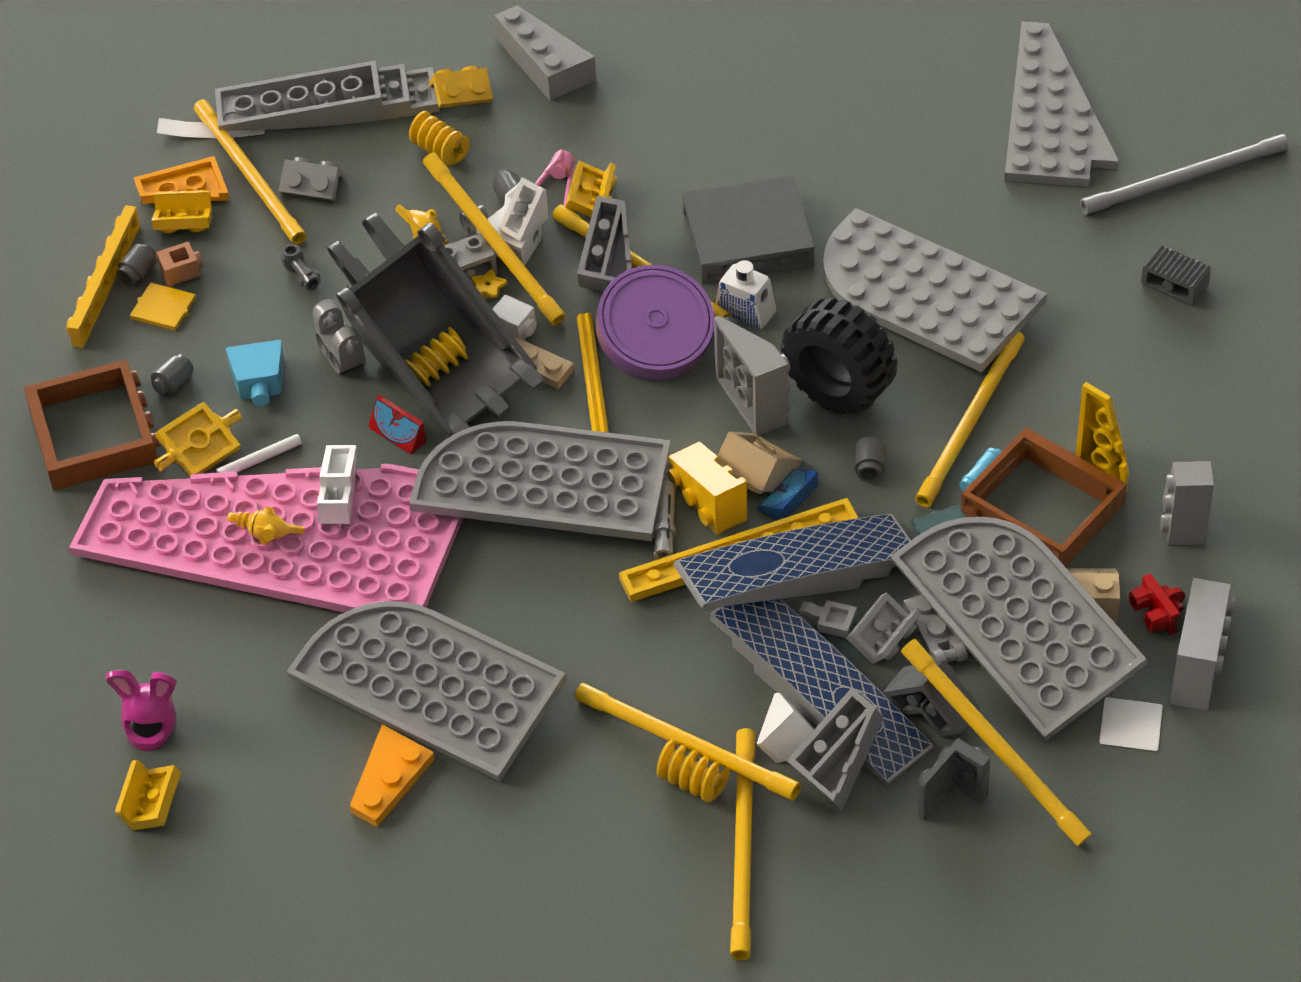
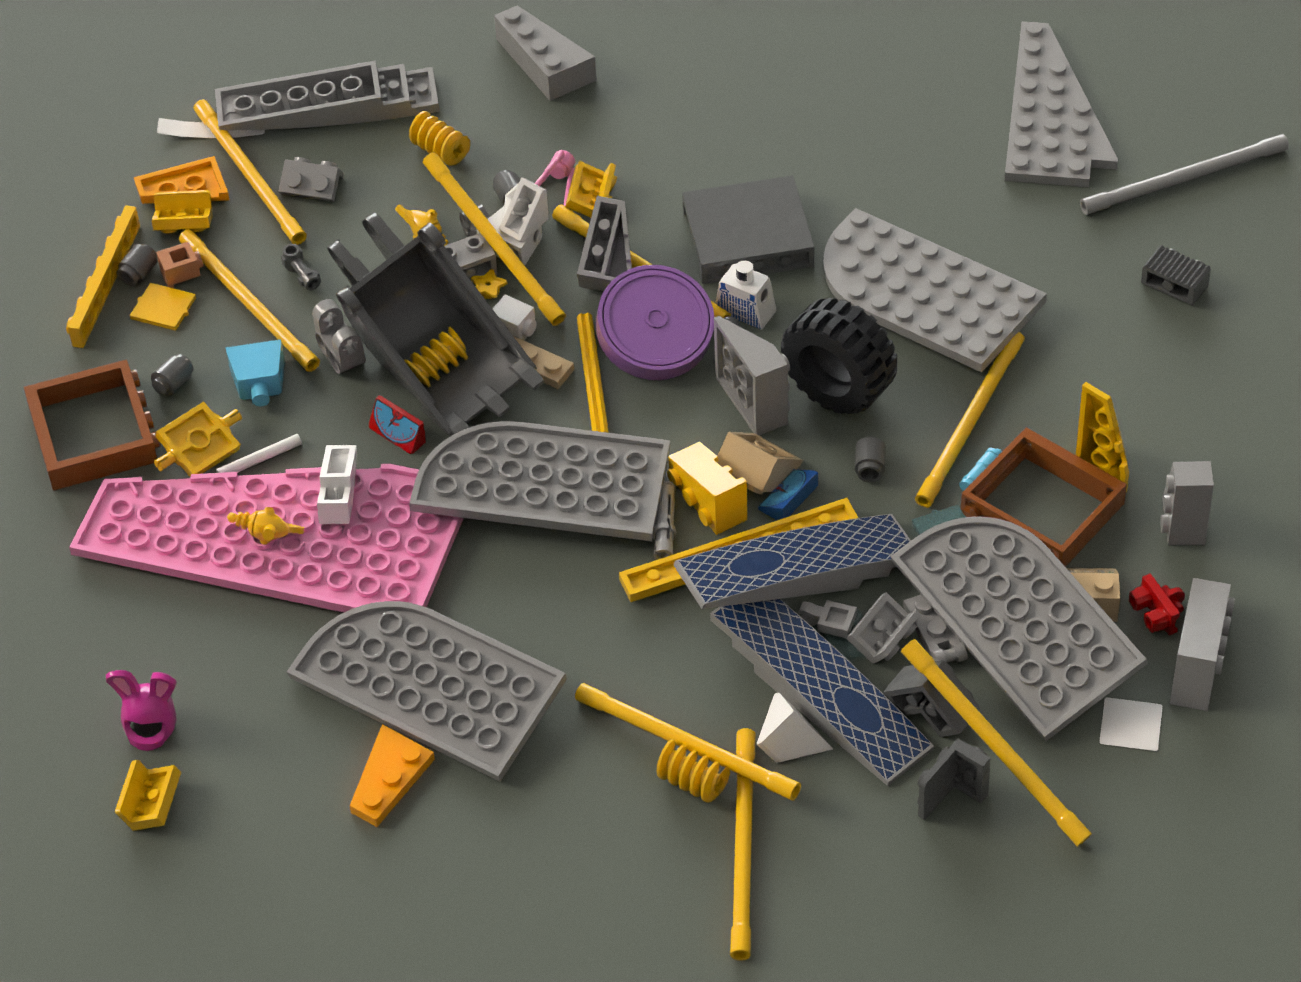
yellow bracket [429,66,493,108] -> none
light grey wedge [786,688,884,811] -> none
none -> yellow piece [179,229,320,372]

